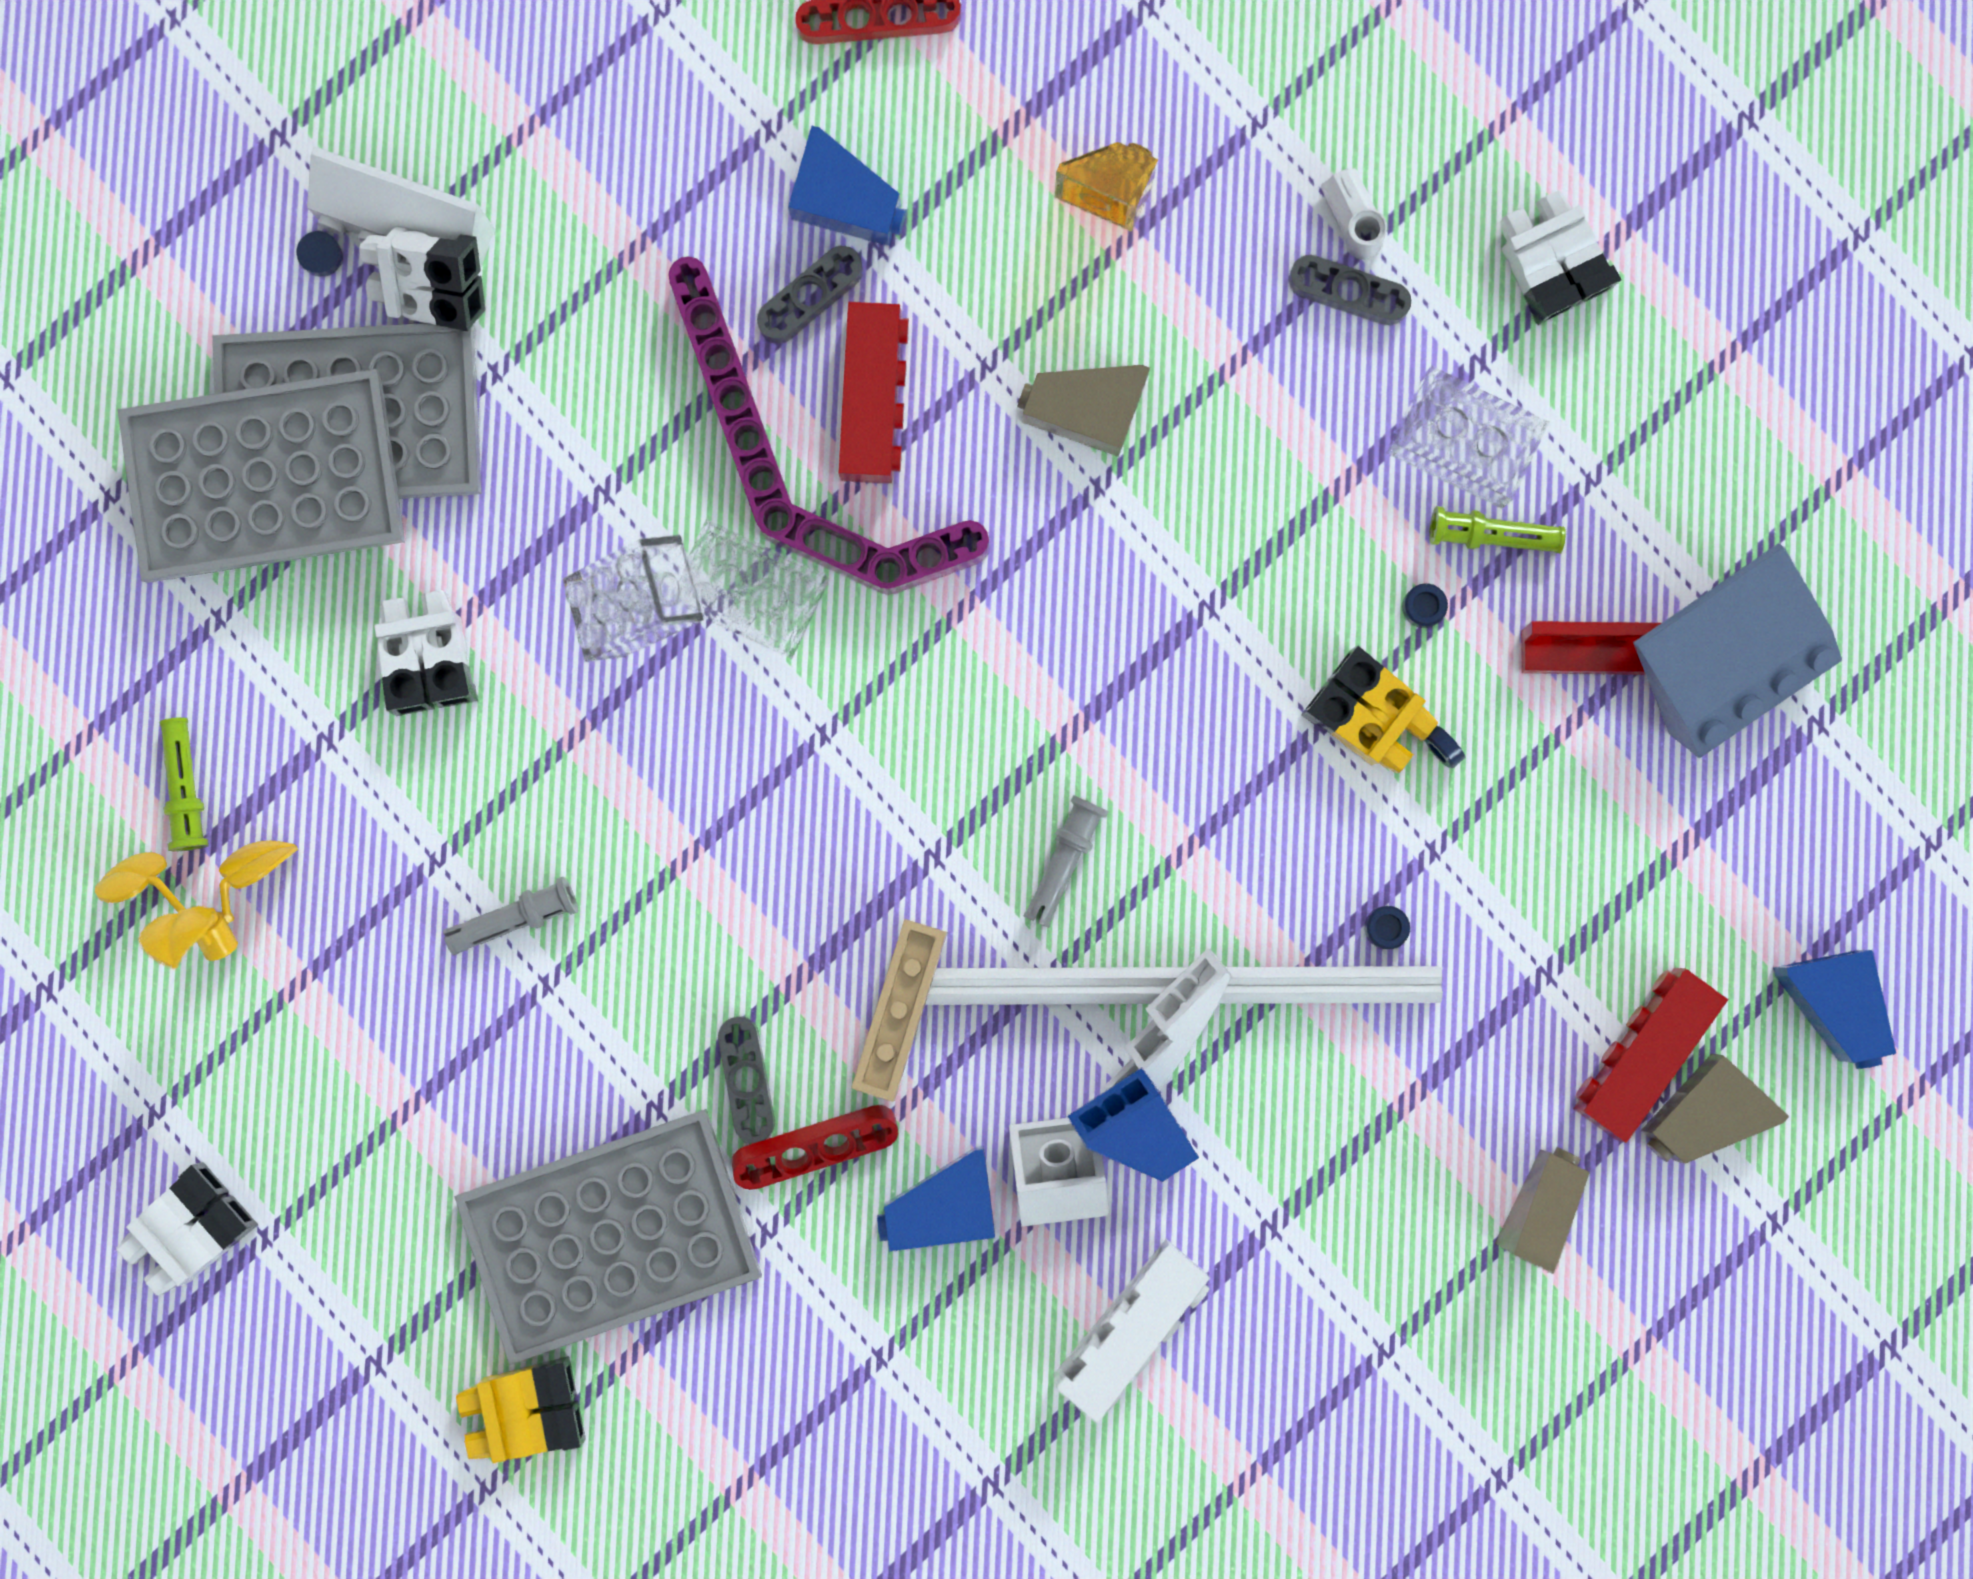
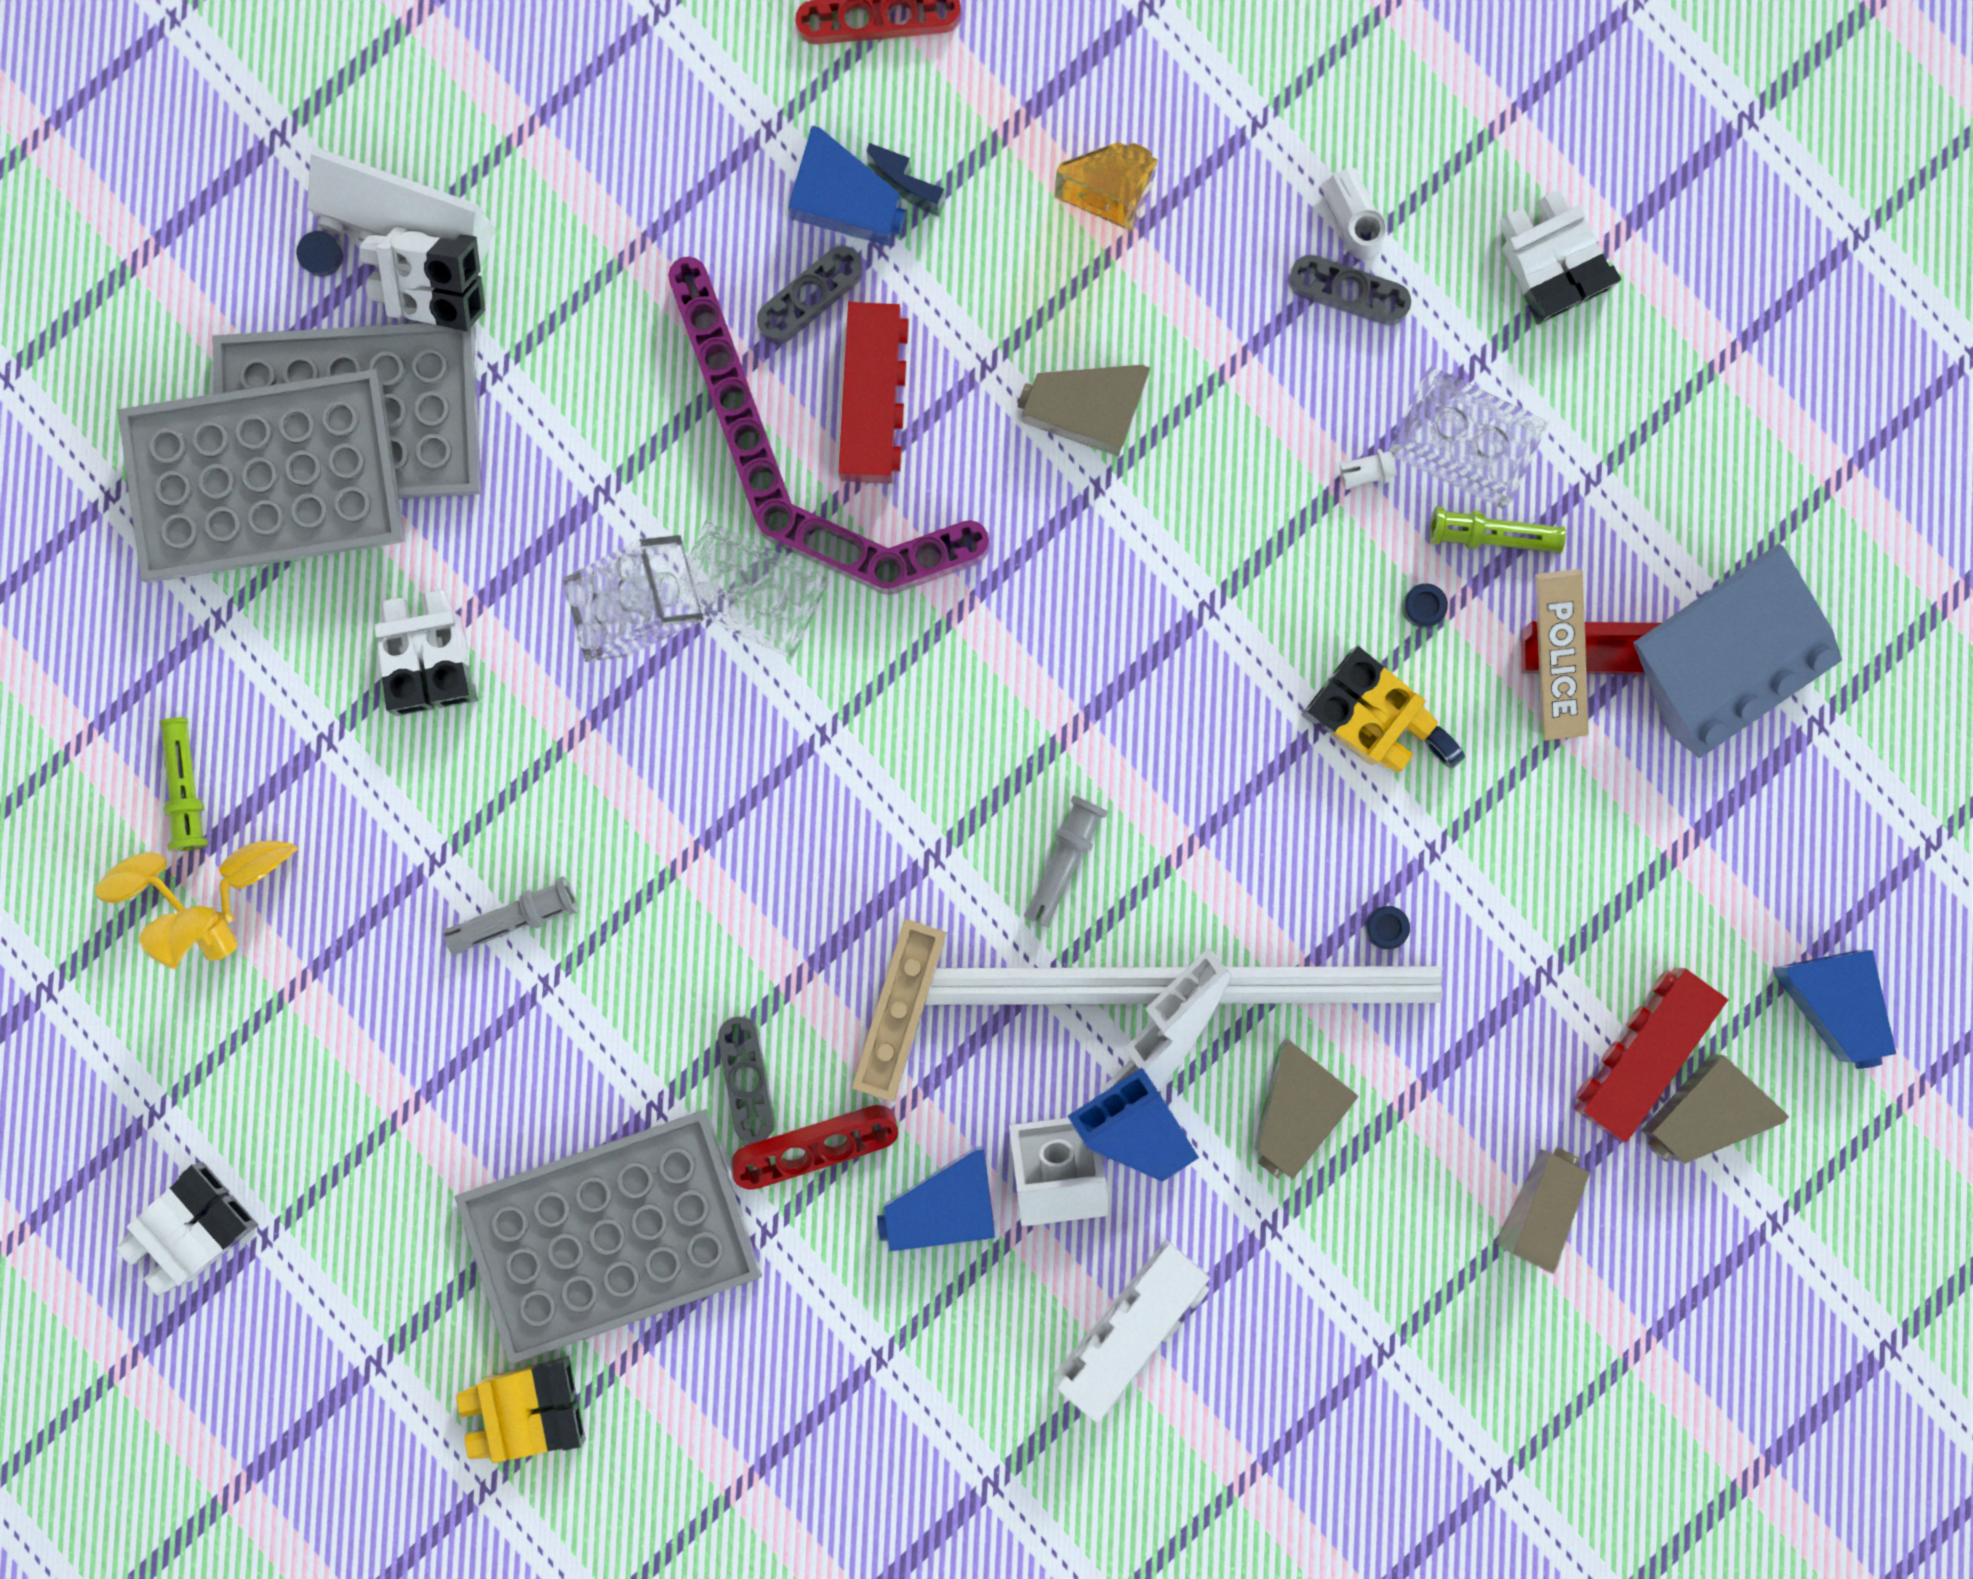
none -> dark blue slope [866,143,945,217]
none -> dark tan slope [1254,1039,1359,1179]
none -> white pin [1339,449,1397,490]
none -> tan tile [1535,569,1589,741]

